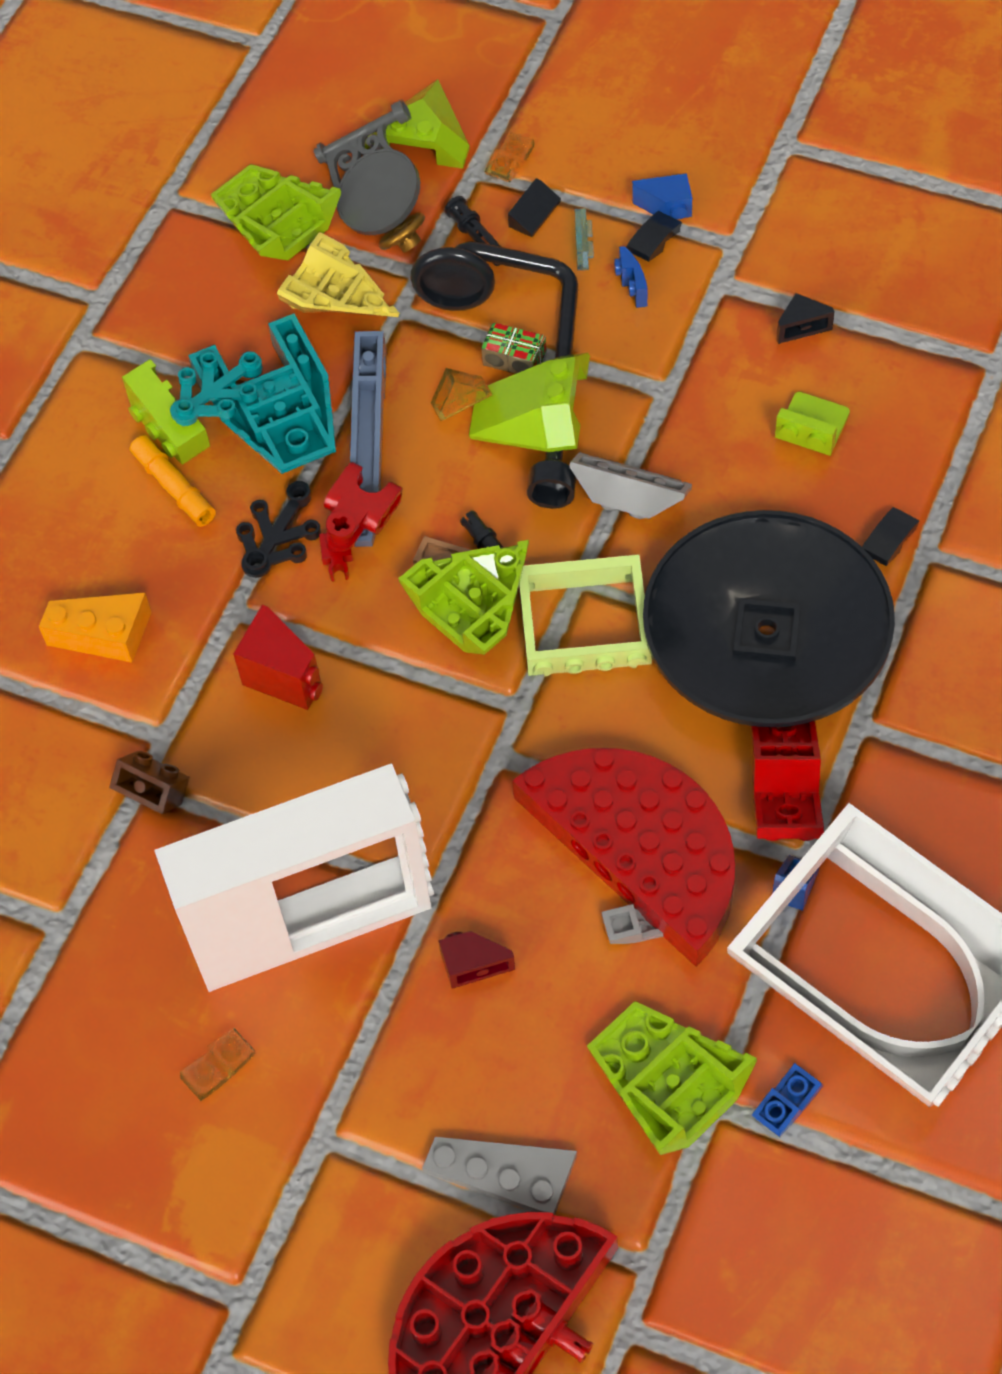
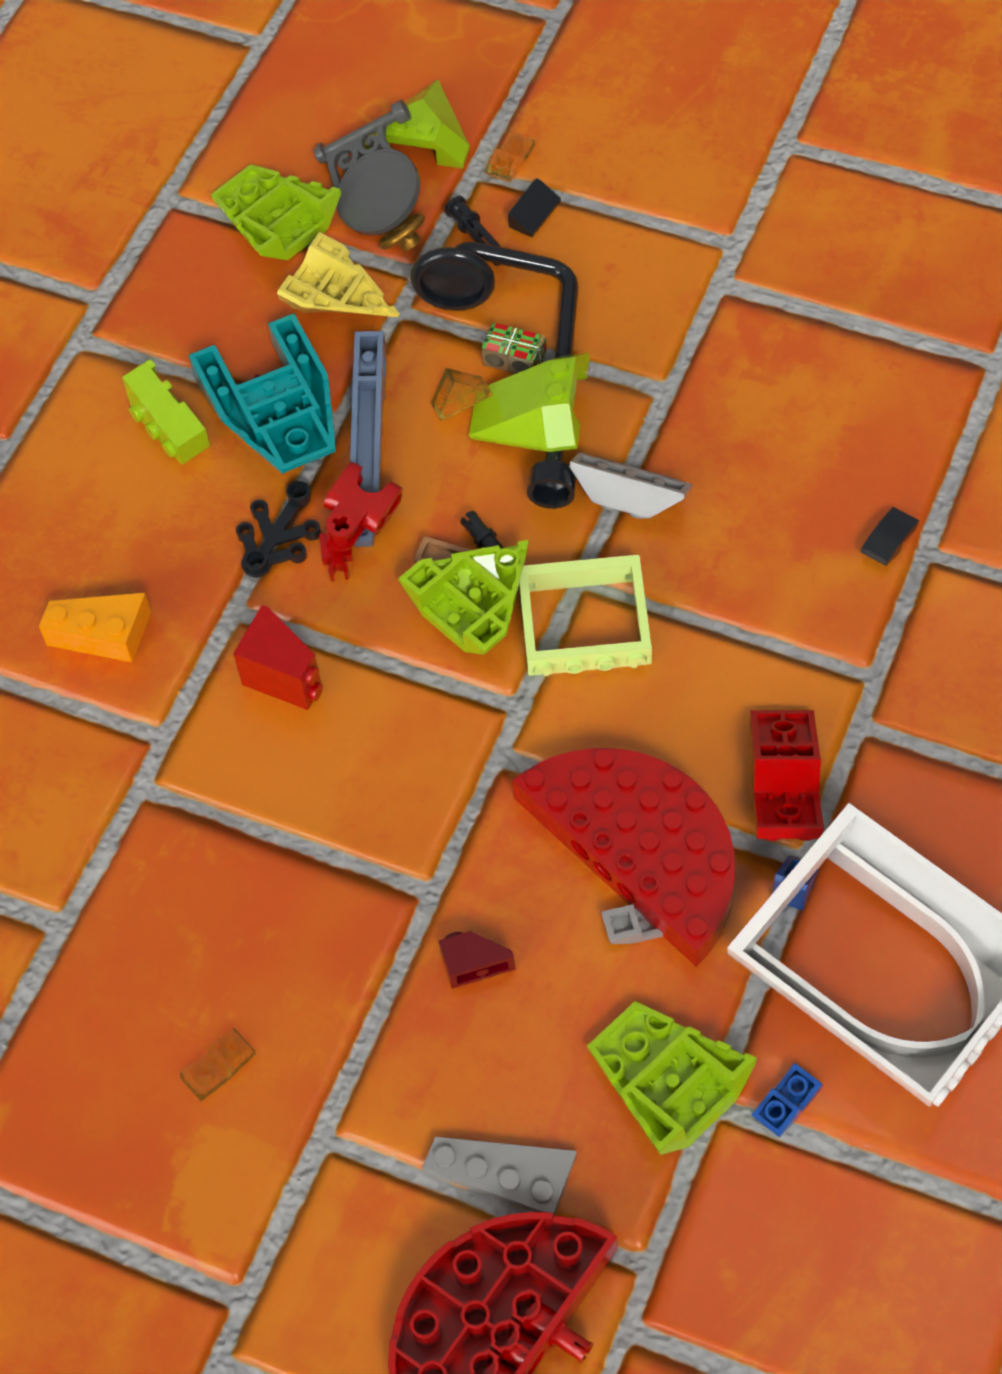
reddish brown brick [109,751,190,814] -> none
light orange piece [130,435,216,527] -> none
white panel [154,763,434,992] -> none
teal plant [170,351,263,426] -> none
clear light blue plate [575,209,594,270] -> none
blue slope [614,246,648,308] -> none
black slope [626,211,682,262] -> none
blue slope [632,173,693,219] -> none
black dish [643,510,895,727] -> none
lime bracket [775,392,850,456] -> none
black slope [776,293,834,344] -> none

